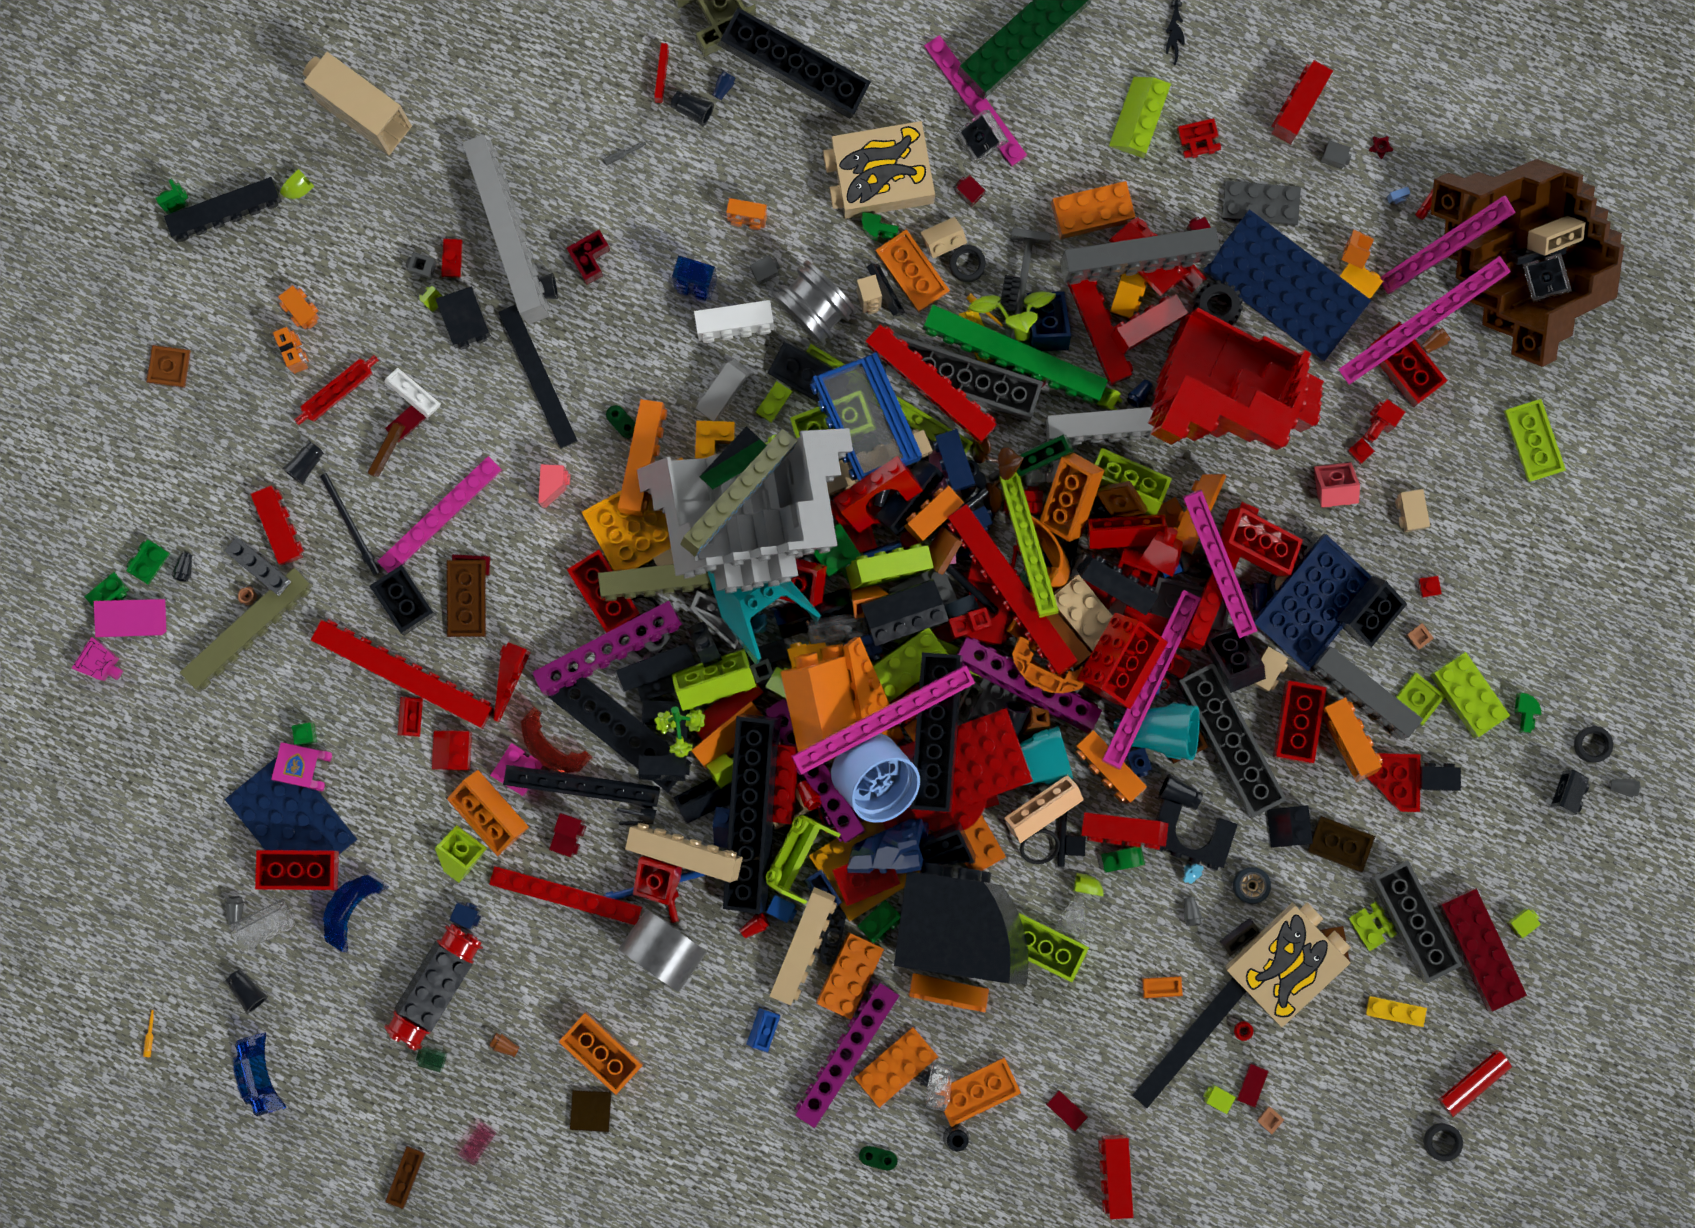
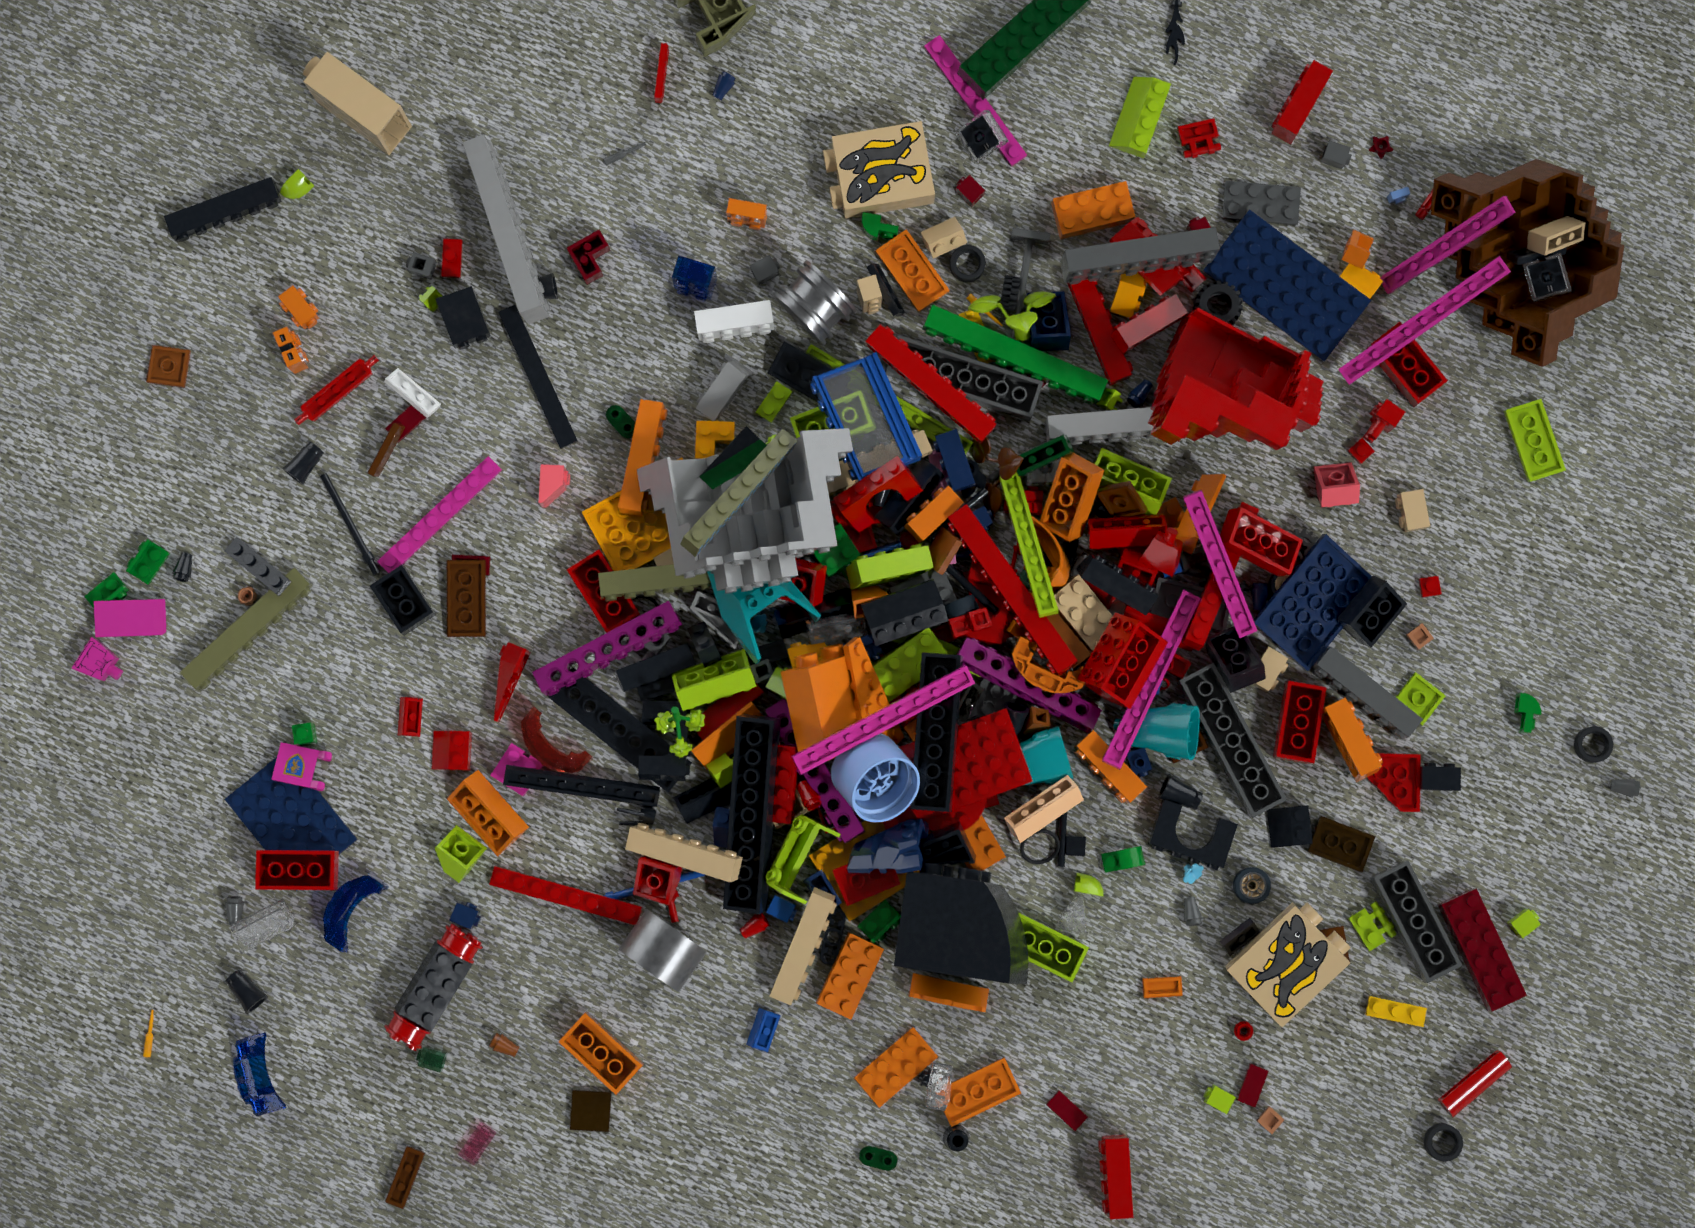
green bracket [156,178,189,214] -> none
red brick [250,485,304,566] -> none
red brick [311,619,494,729] -> none
dark red brick [549,813,587,858] -> none
black plant [671,90,714,127] -> none
black brick [718,8,871,119] -> none
magenta brick [794,982,900,1128] -> none
red brick [1081,812,1168,850] -> none
black tile [1132,977,1247,1108] -> none
dark orange cone [1421,328,1451,354] -> none
lime brick [1430,652,1510,738] -> none
black slope [1550,769,1590,815] -> none

